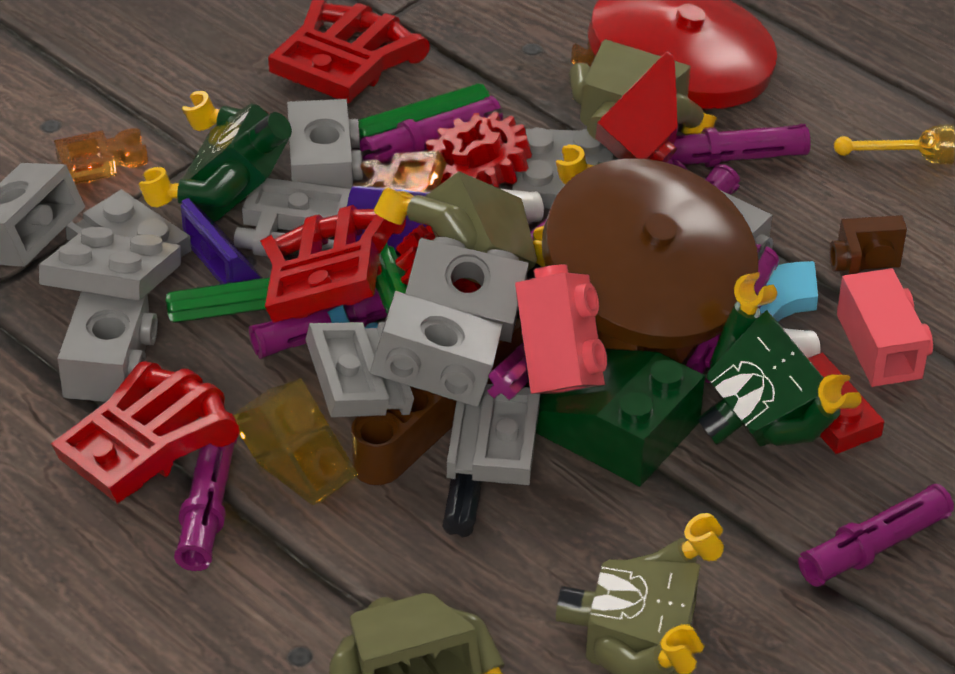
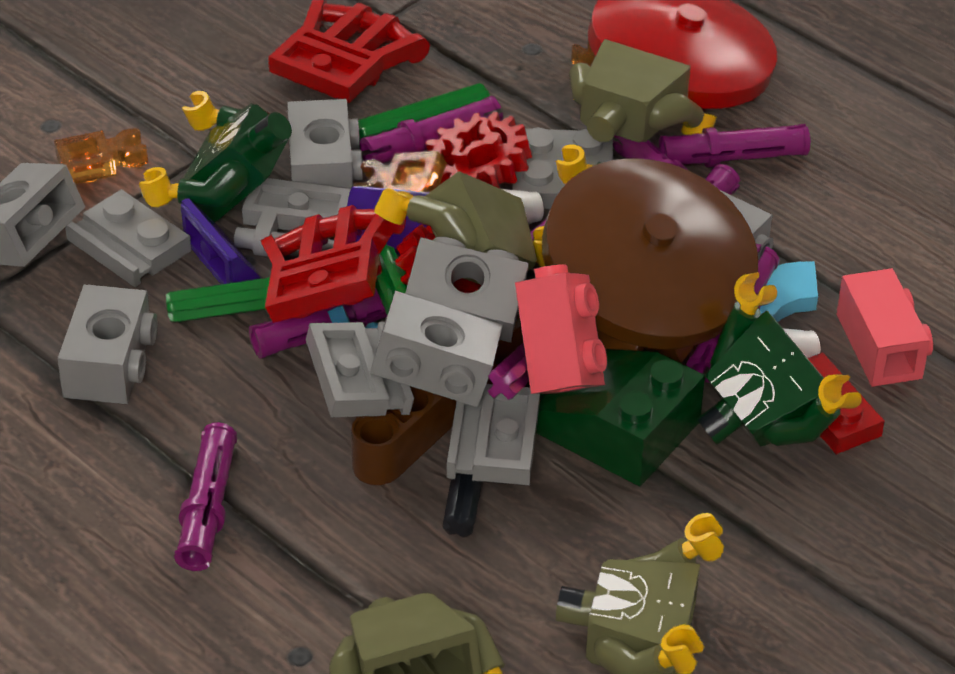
light grey plate [39,227,181,301] -> none
red plate [51,361,240,504] -> none
clear yellow slope [233,378,359,505] -> none
red slope [596,51,678,163] -> none
magenta pin [798,483,954,587] -> none
reddish brown bracket [830,215,907,278] -> none
hinge [834,124,955,164] -> none

